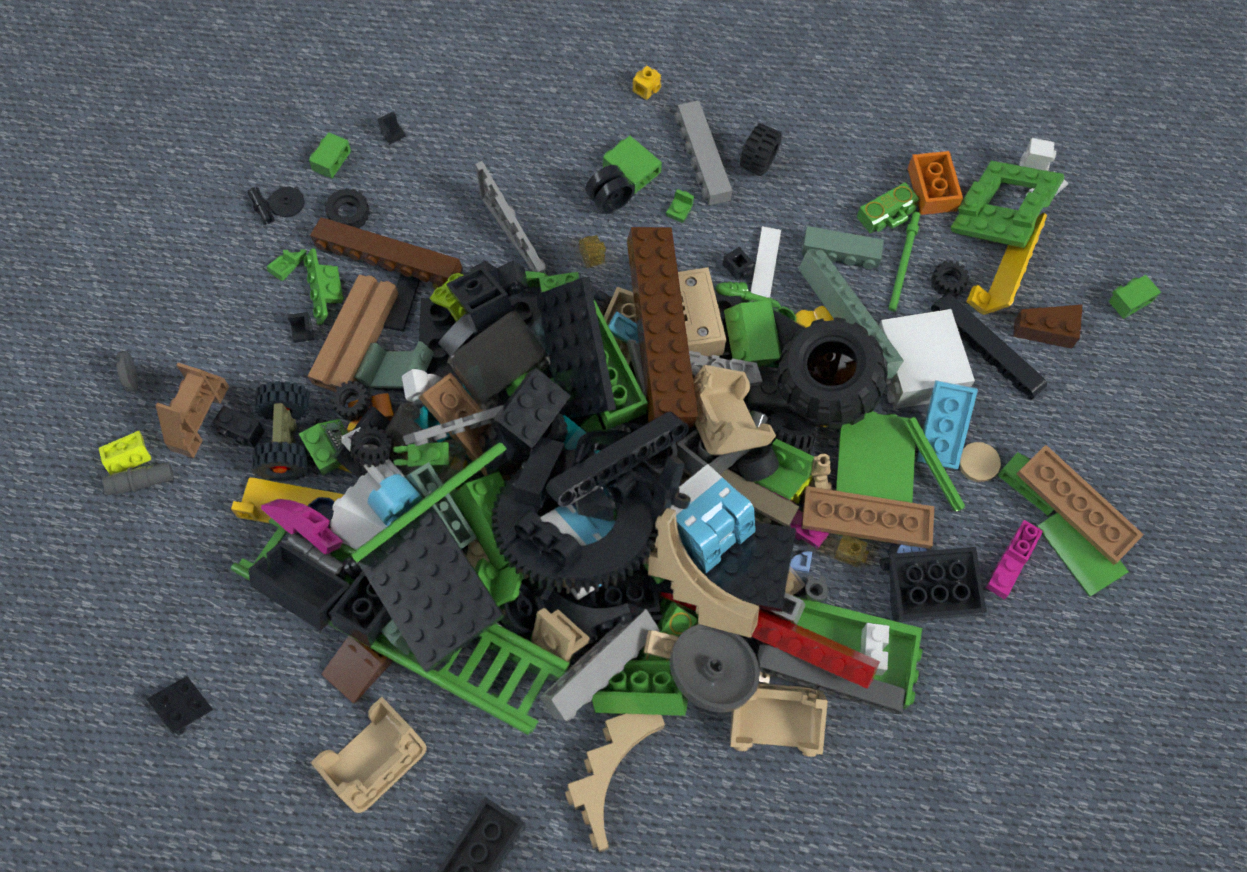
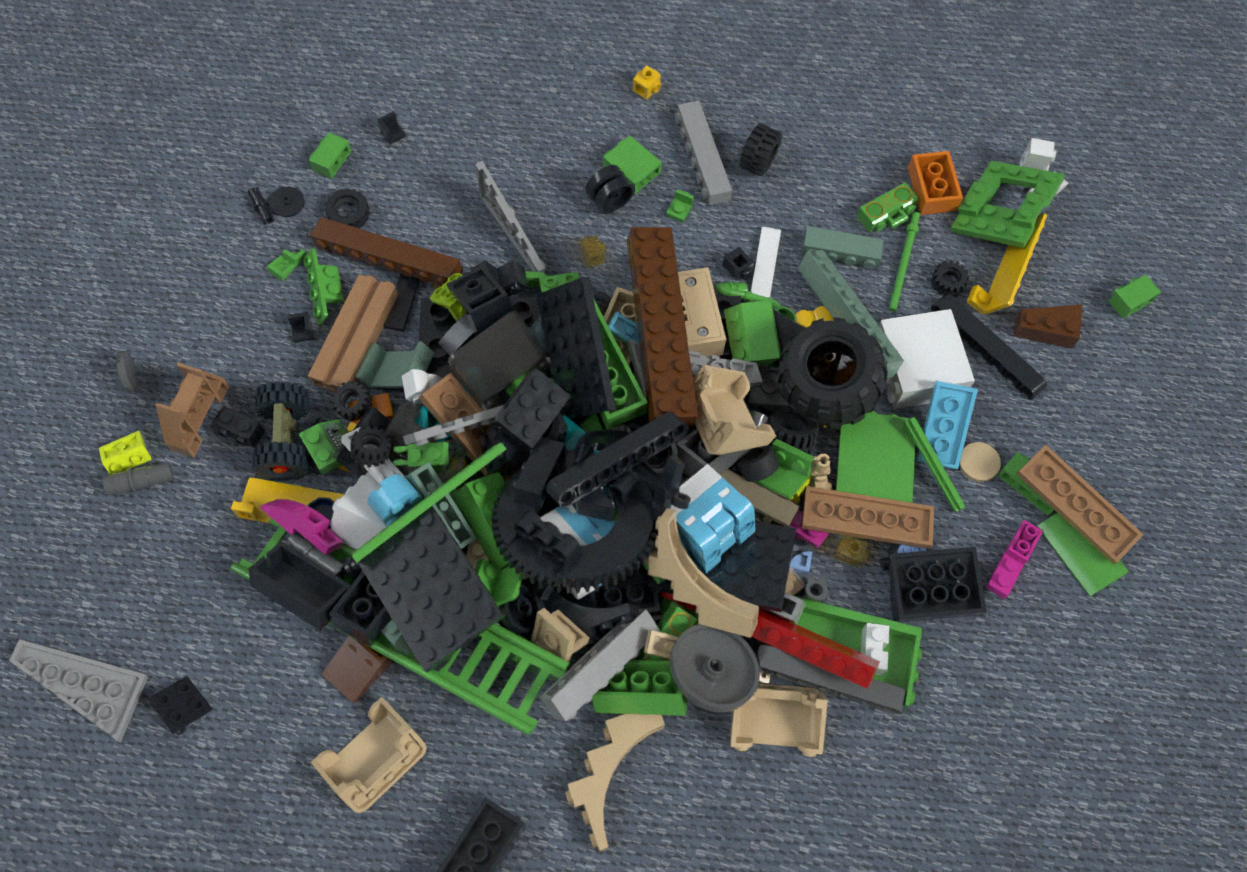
none -> light grey wing [9,639,149,743]

